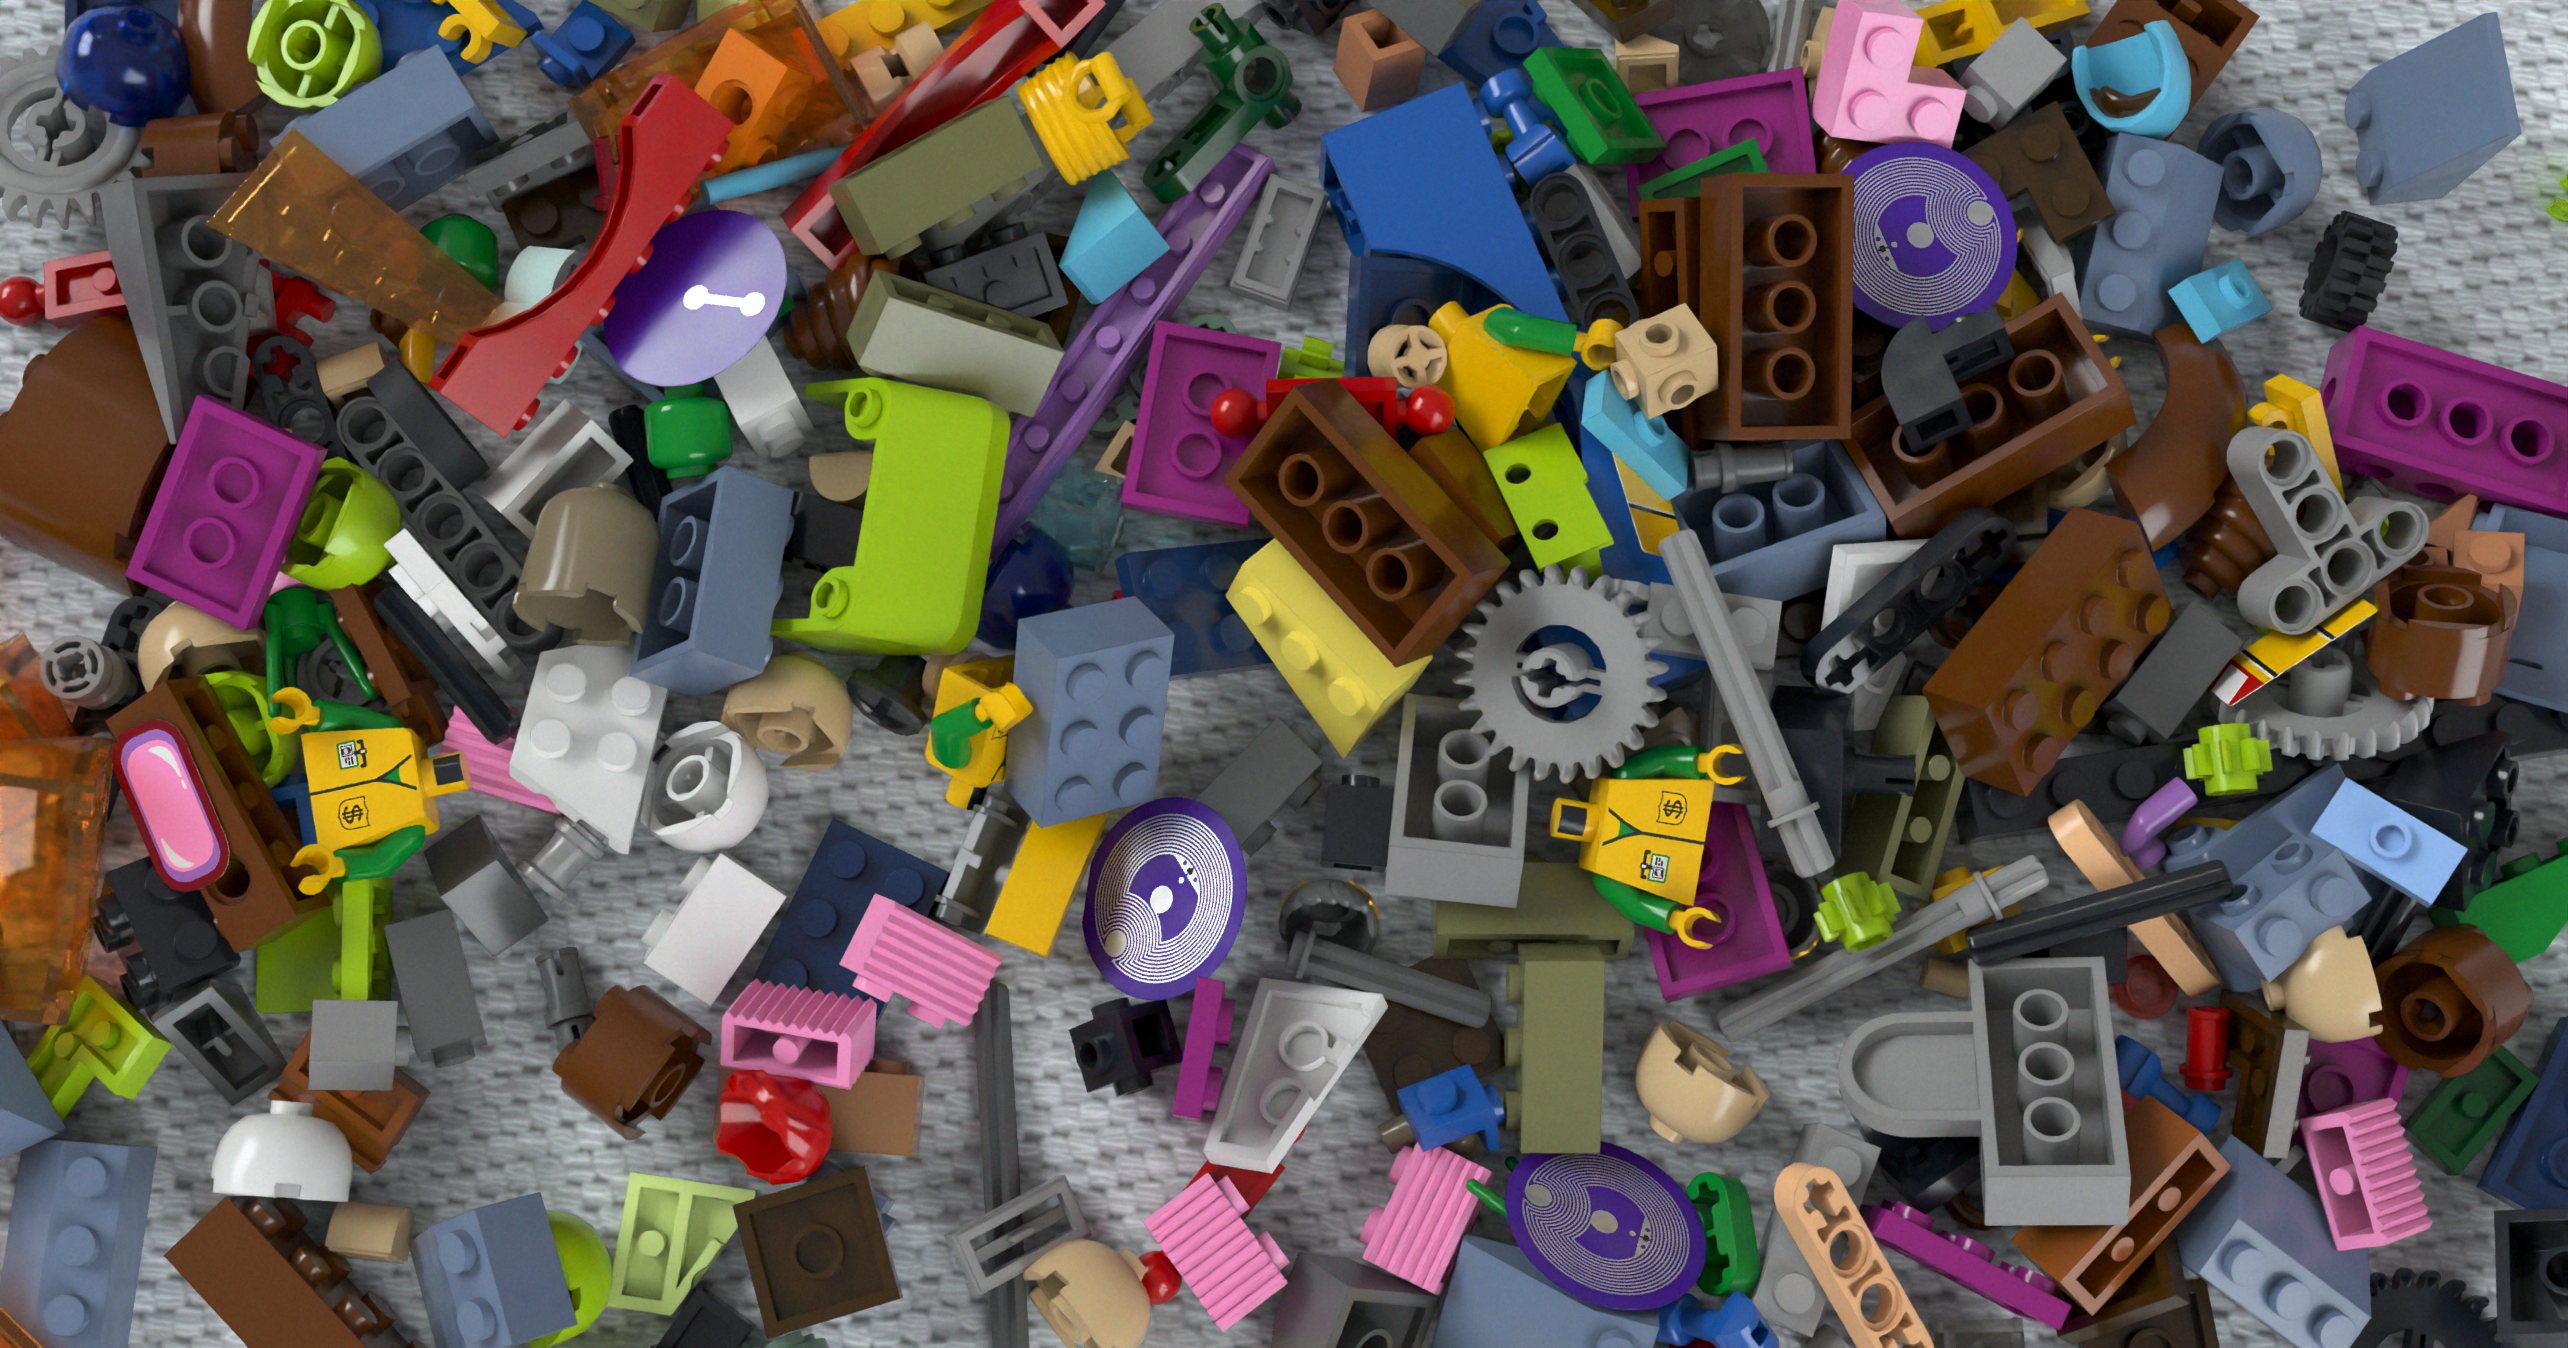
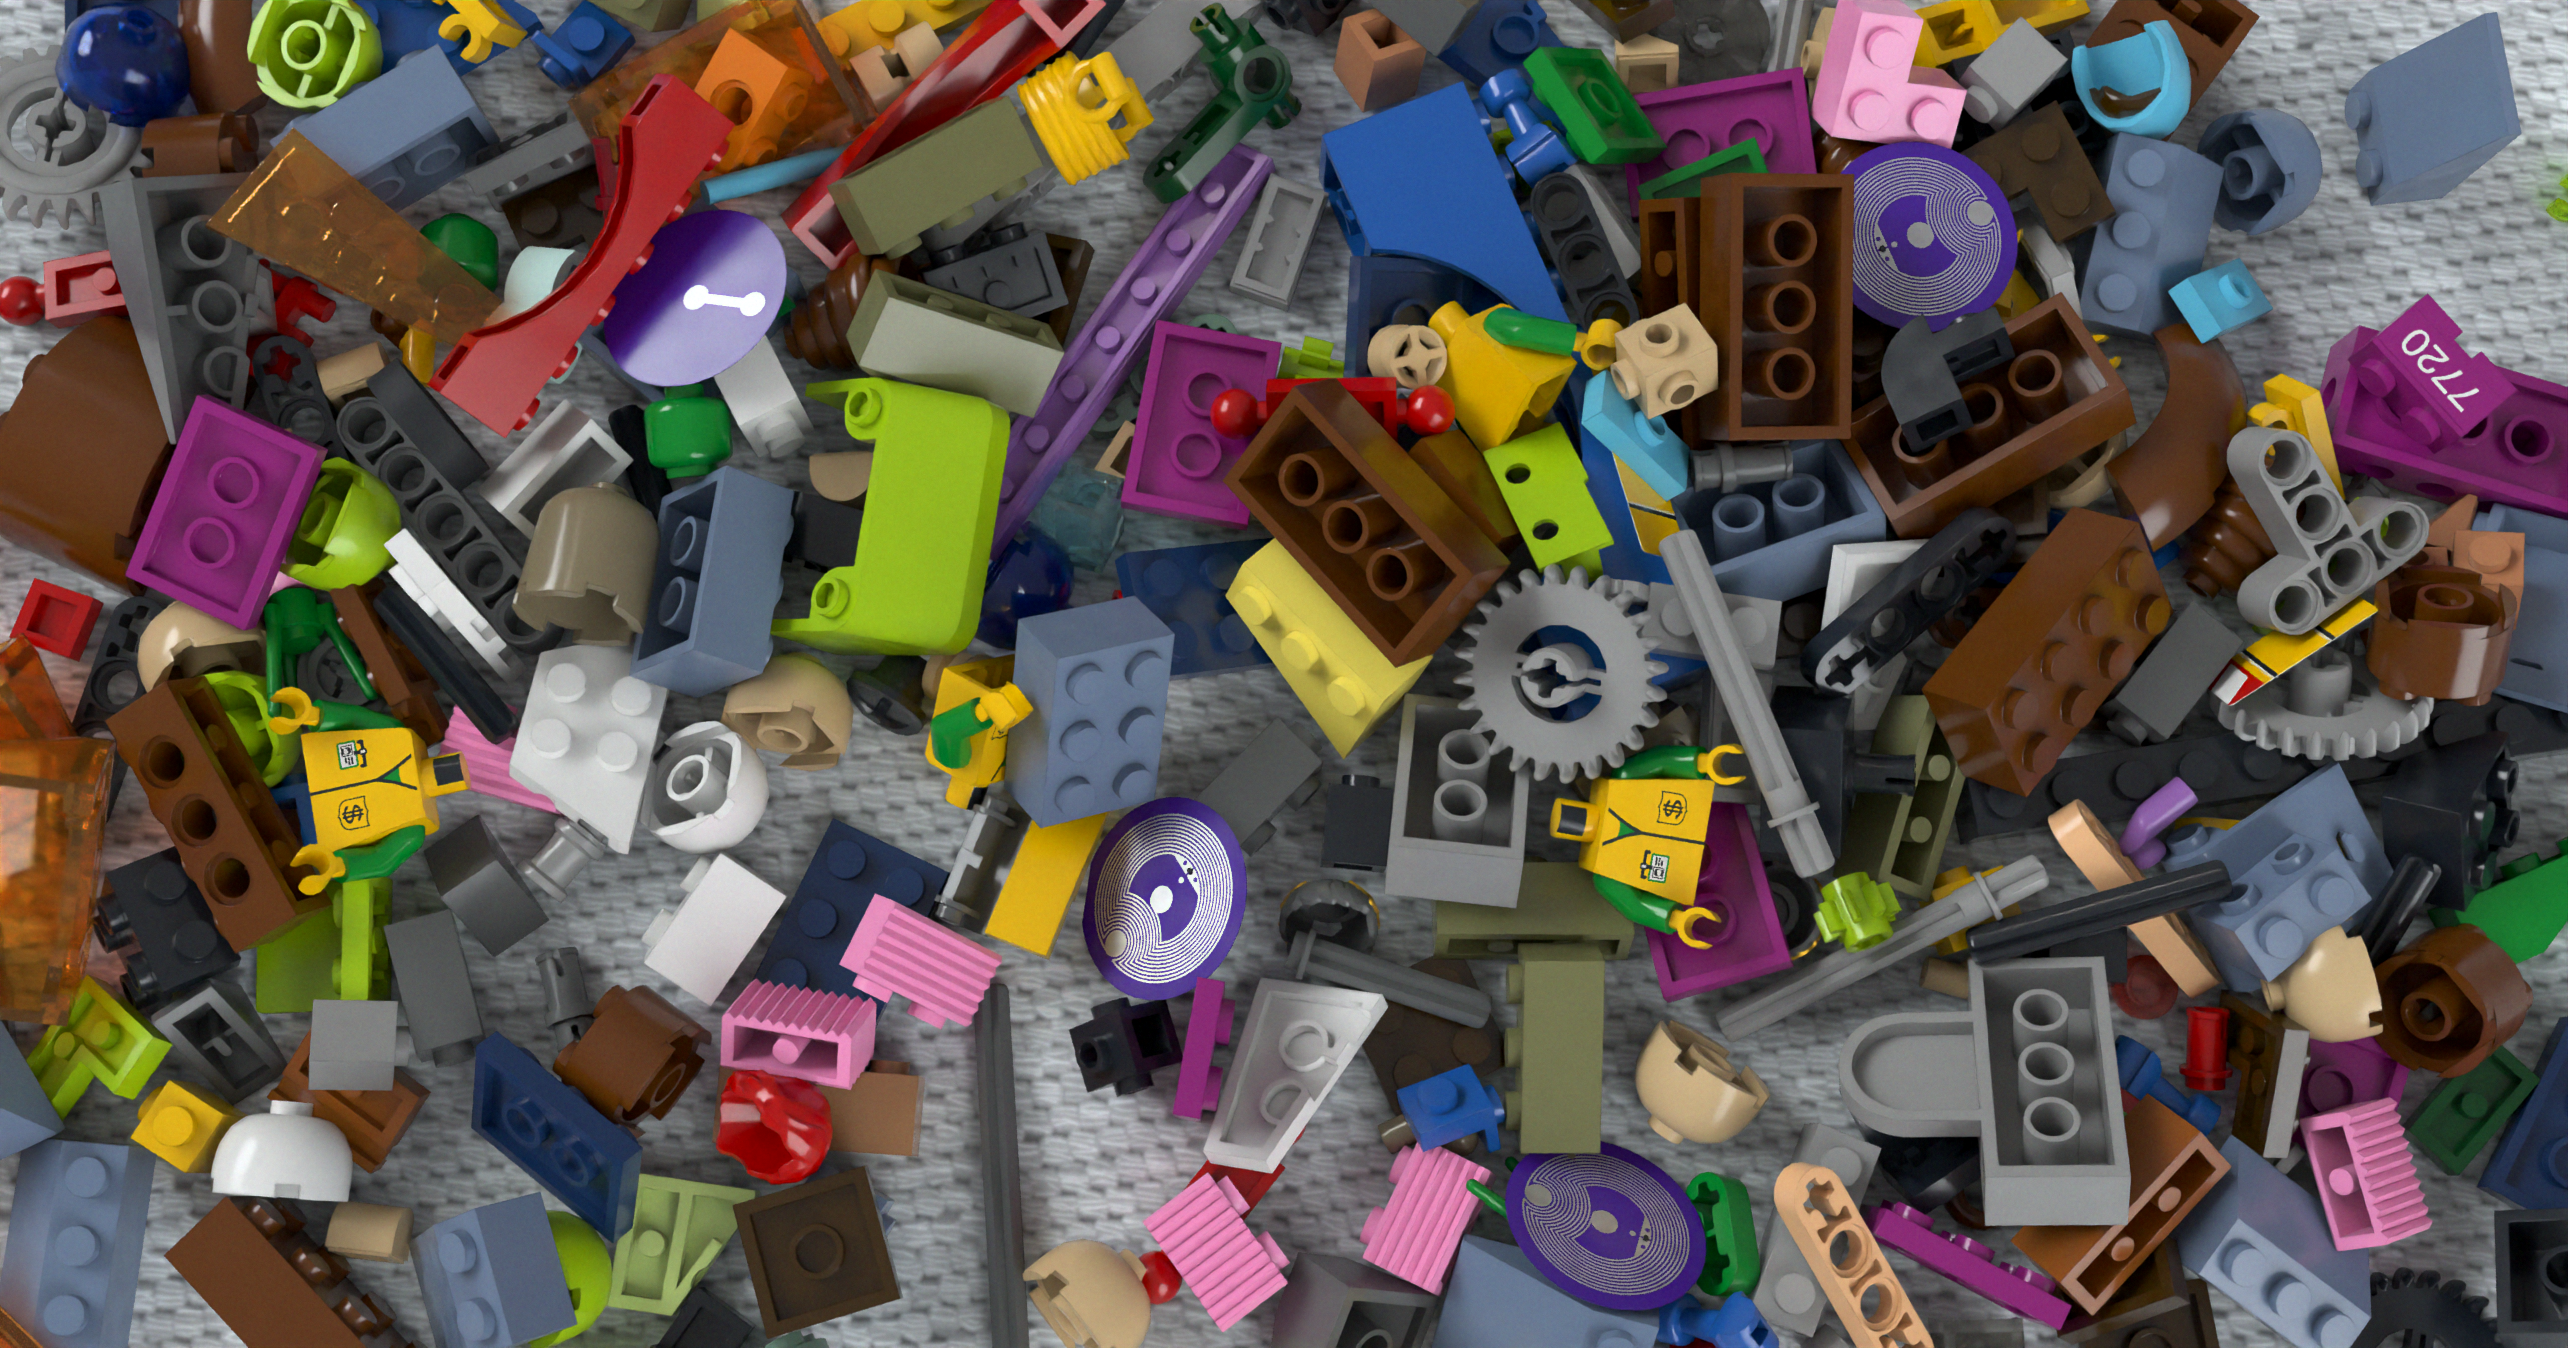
light grey wheel [39,635,130,710] -> none
sticker [112,719,230,892] -> none
light grey tile [944,1175,1092,1296] -> none
medium azure slope [1058,168,1171,304] -> none
lime gear [2183,723,2273,796] -> none
black tyre [2299,210,2398,333] -> none
light blue plate [2308,777,2468,908] -> none
none -> red plate [9,578,104,662]
none -> yellow brick [130,1080,248,1173]
none -> dark blue plate [471,1031,643,1244]
none -> magenta brick [2347,293,2517,454]

